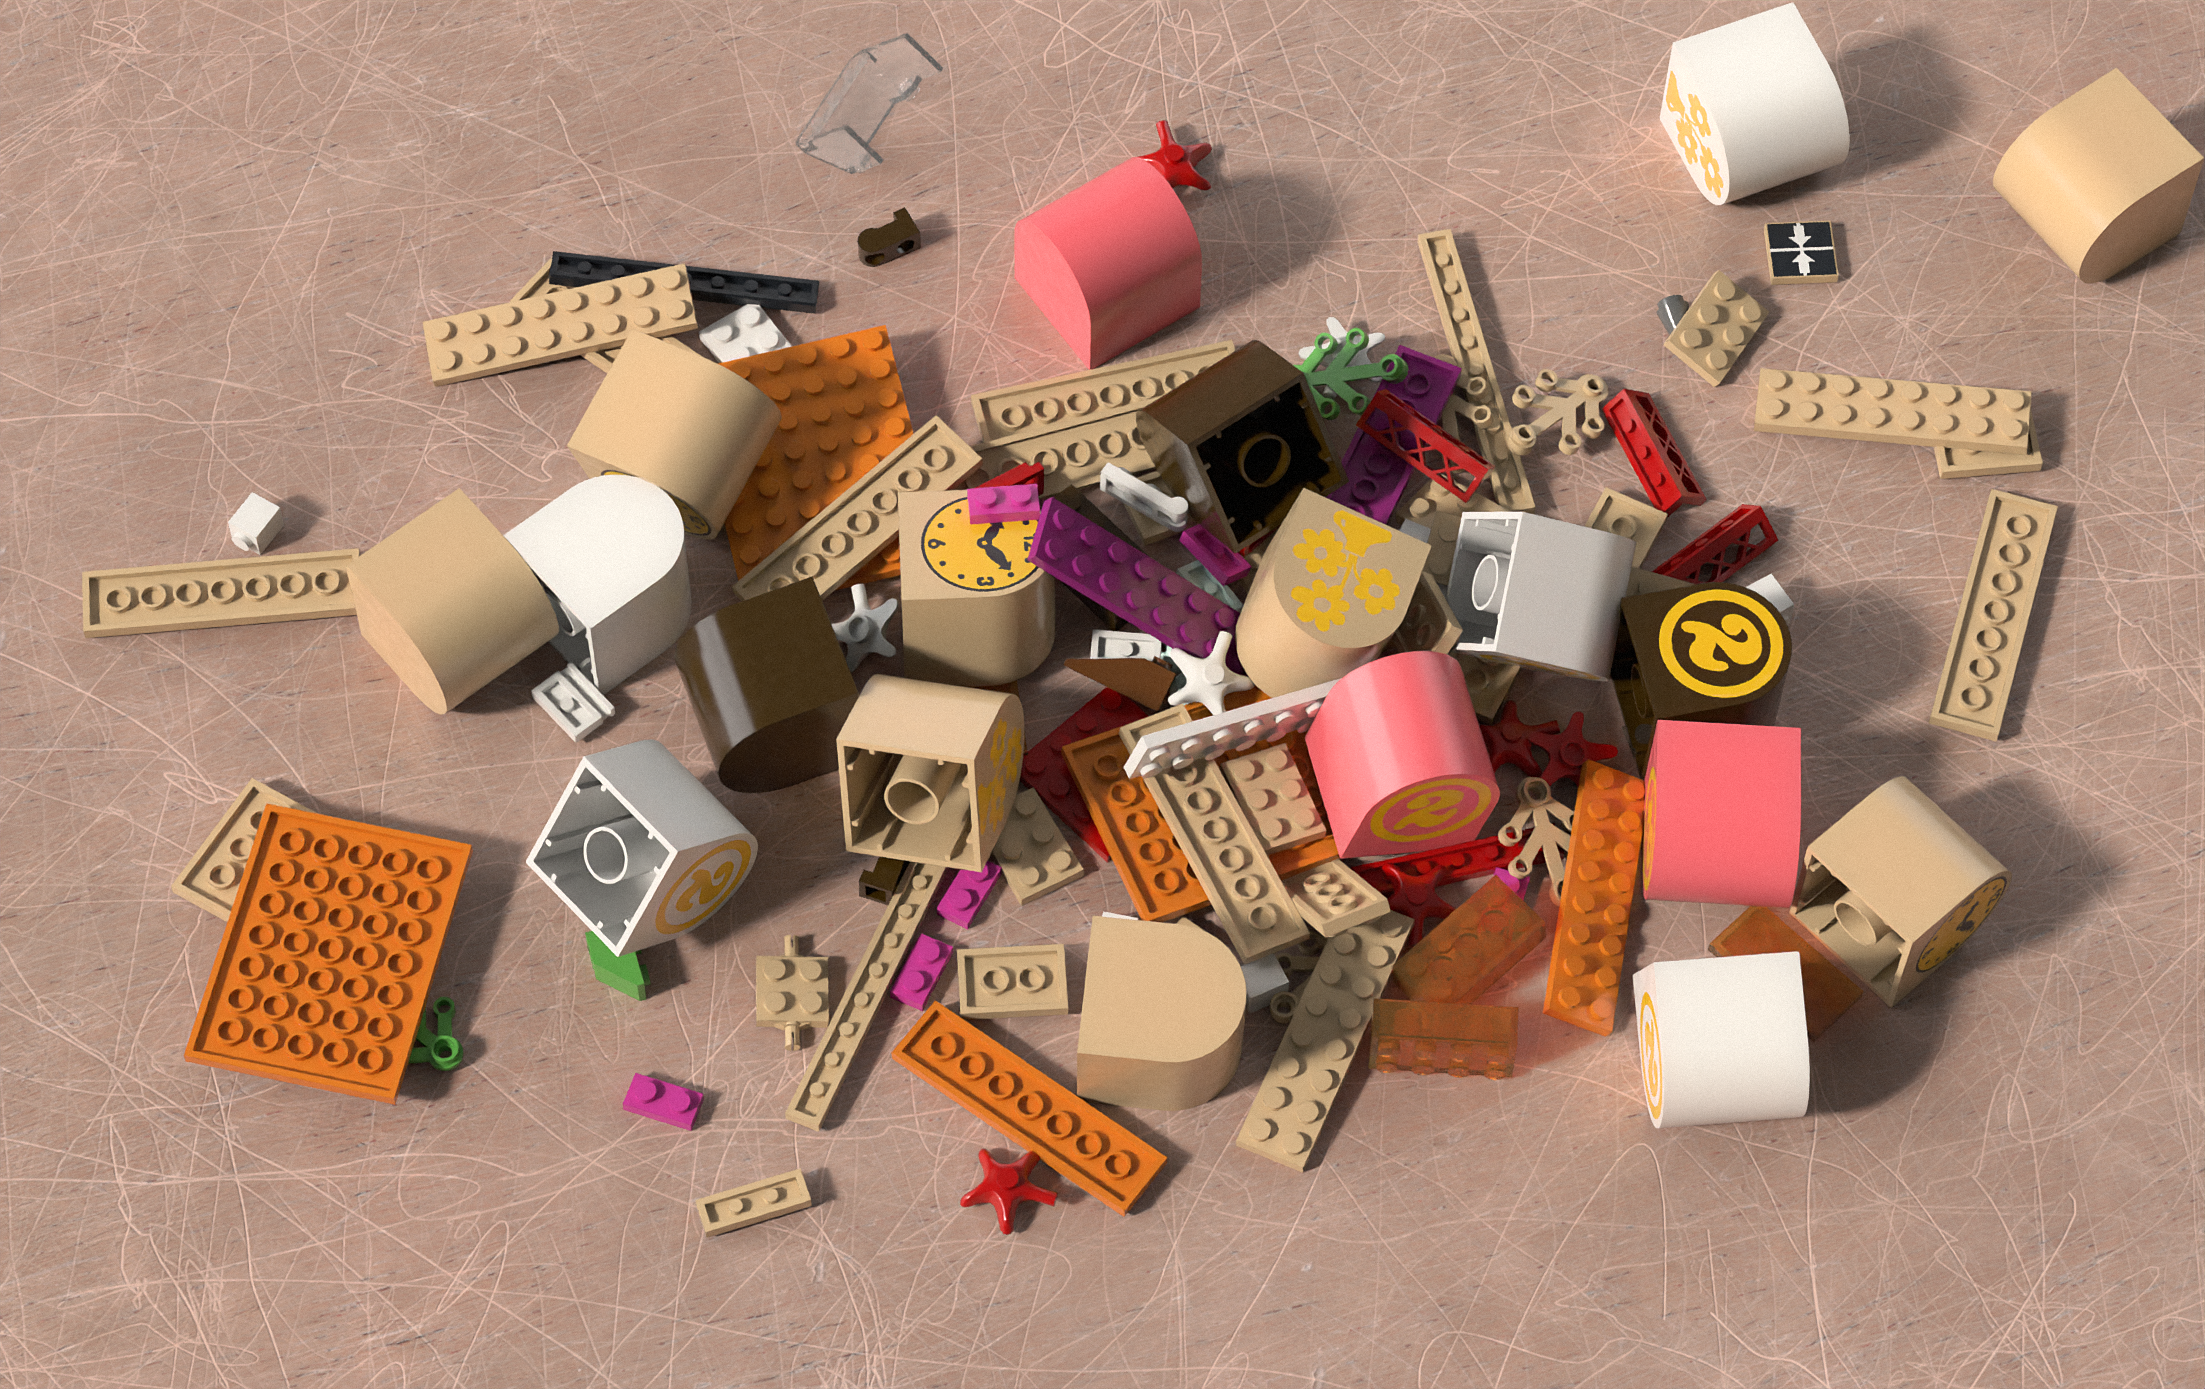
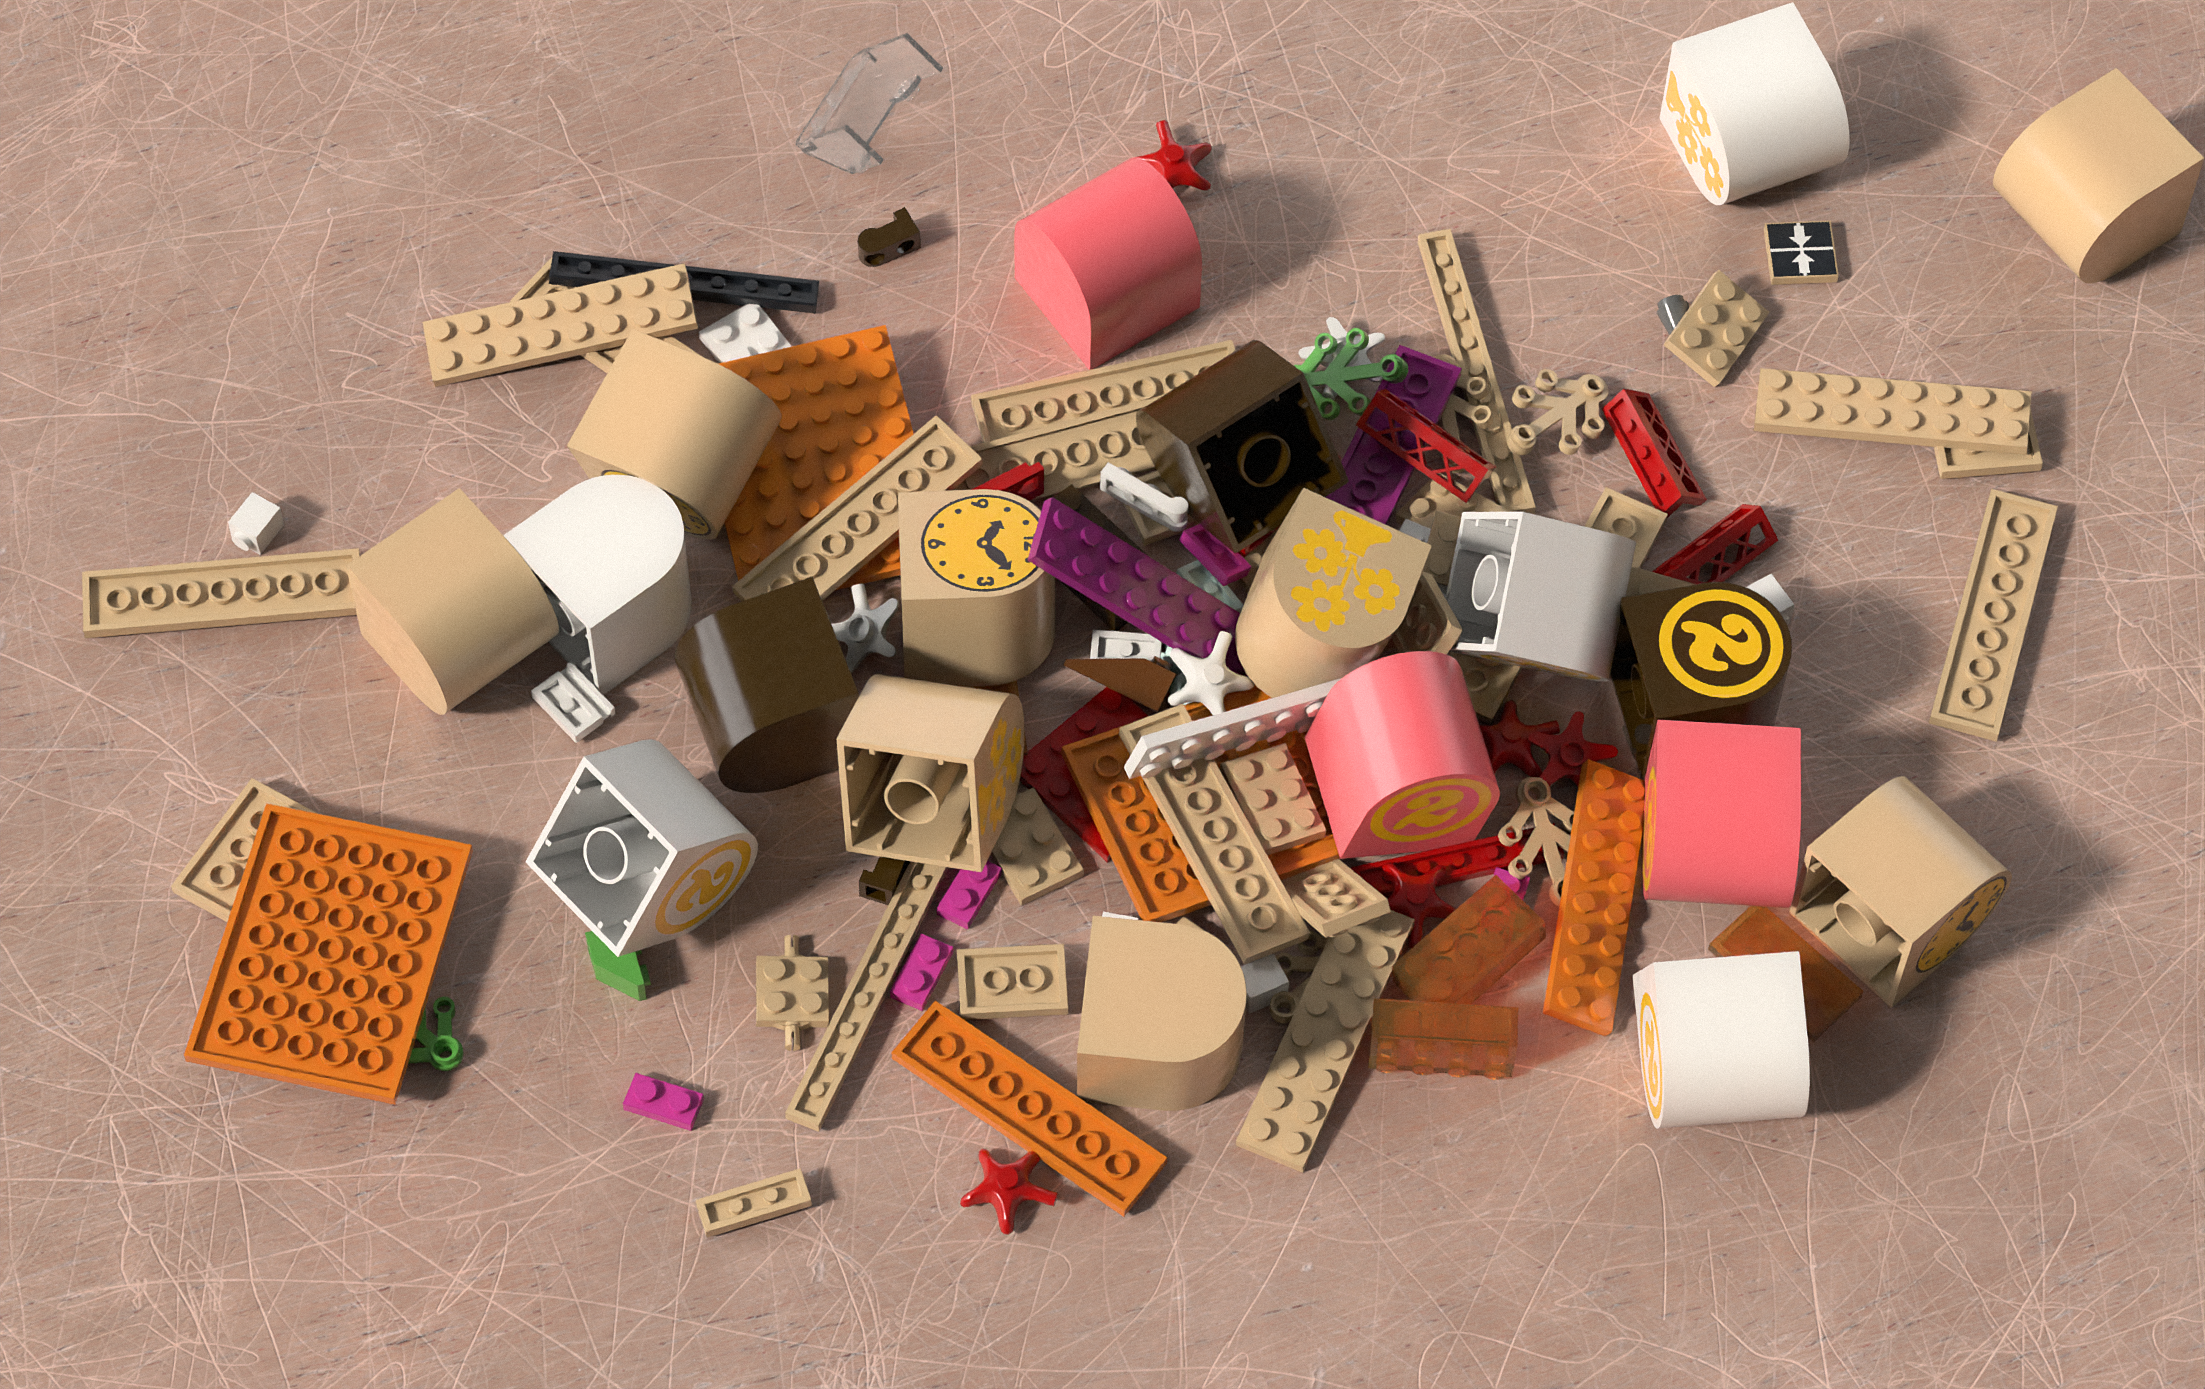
dark pink plate [967,484,1040,524] -> none

